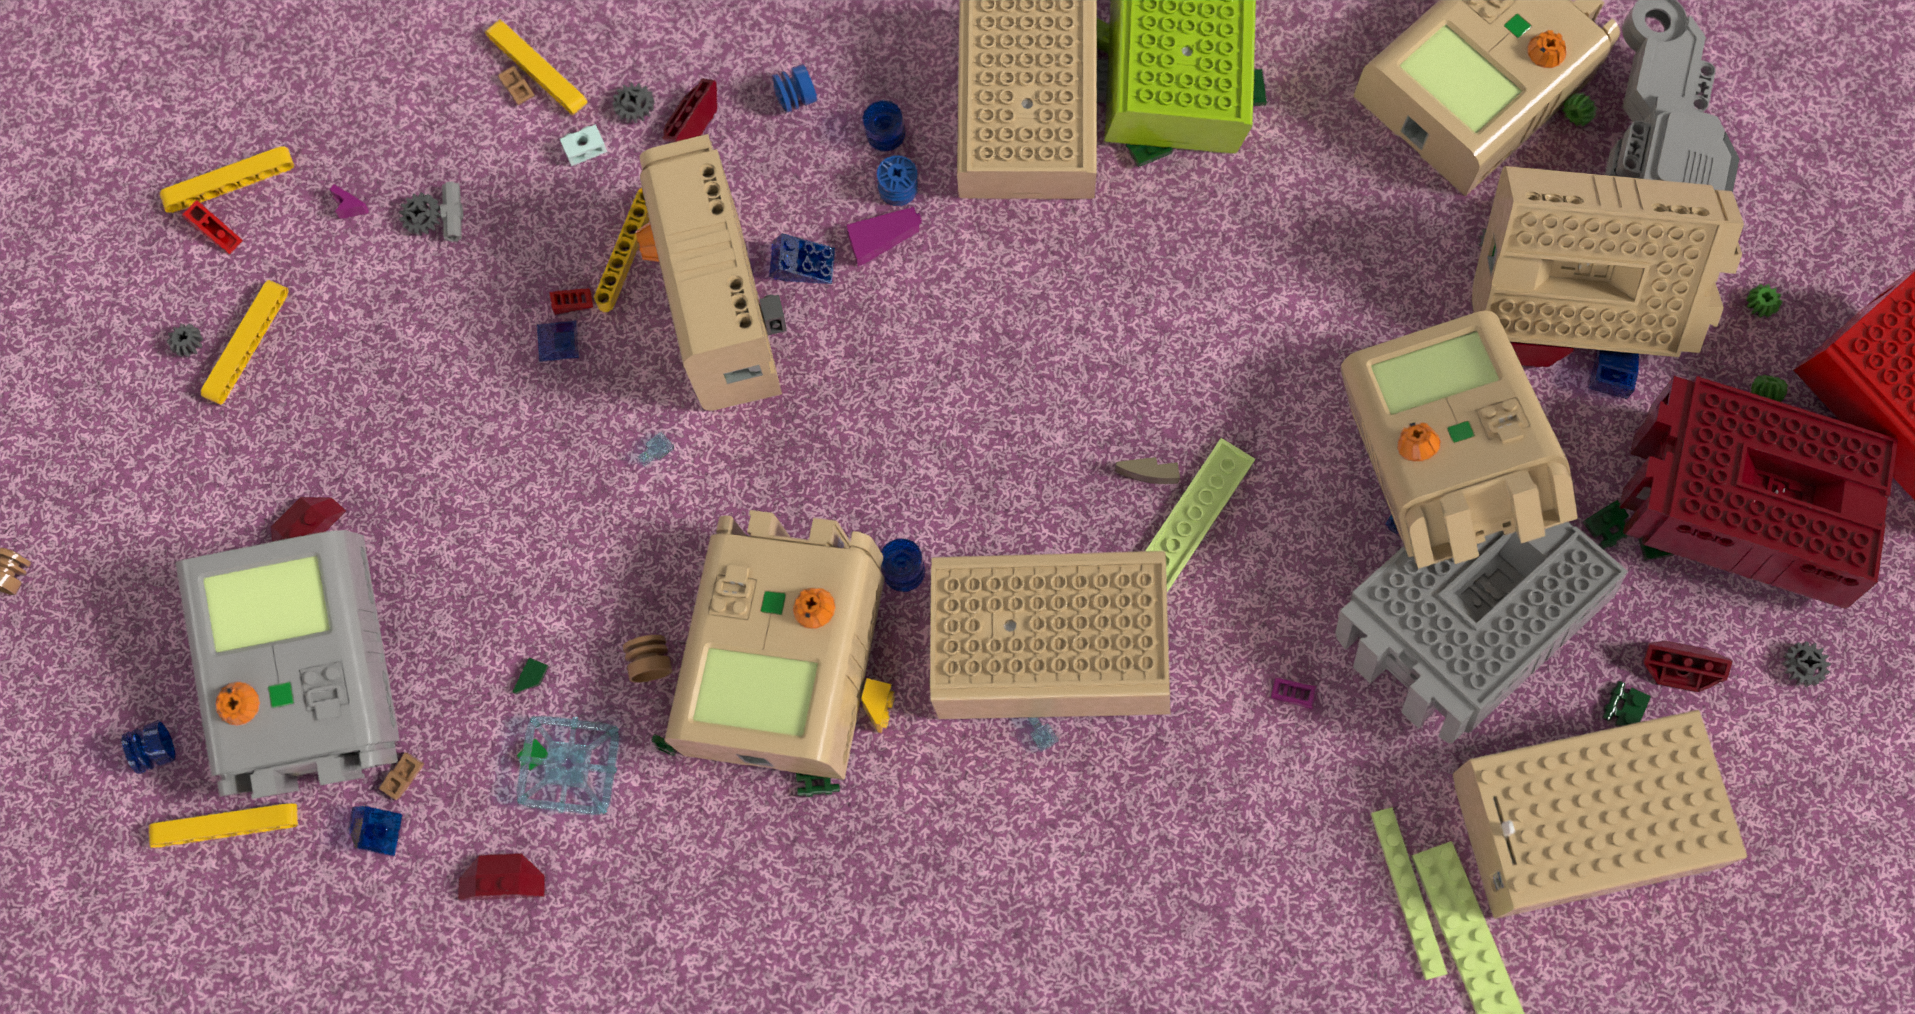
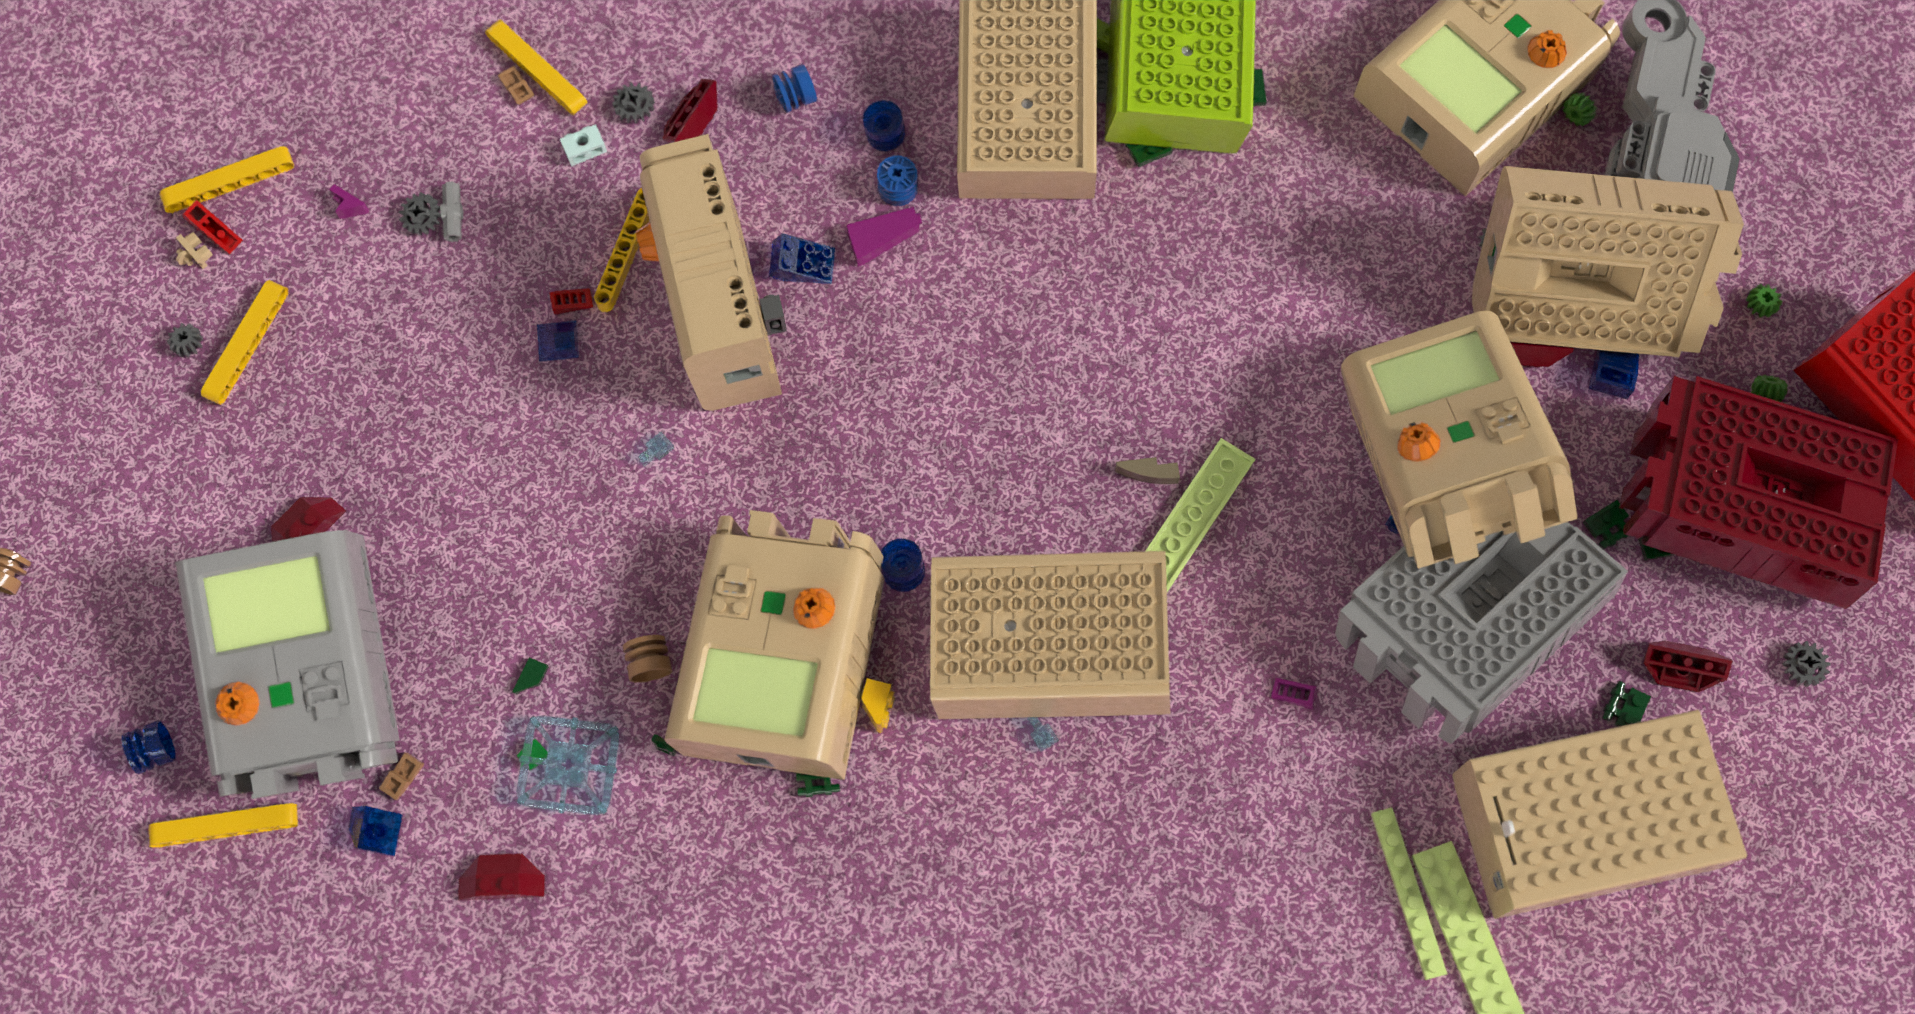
none -> tan hips [176,232,213,269]

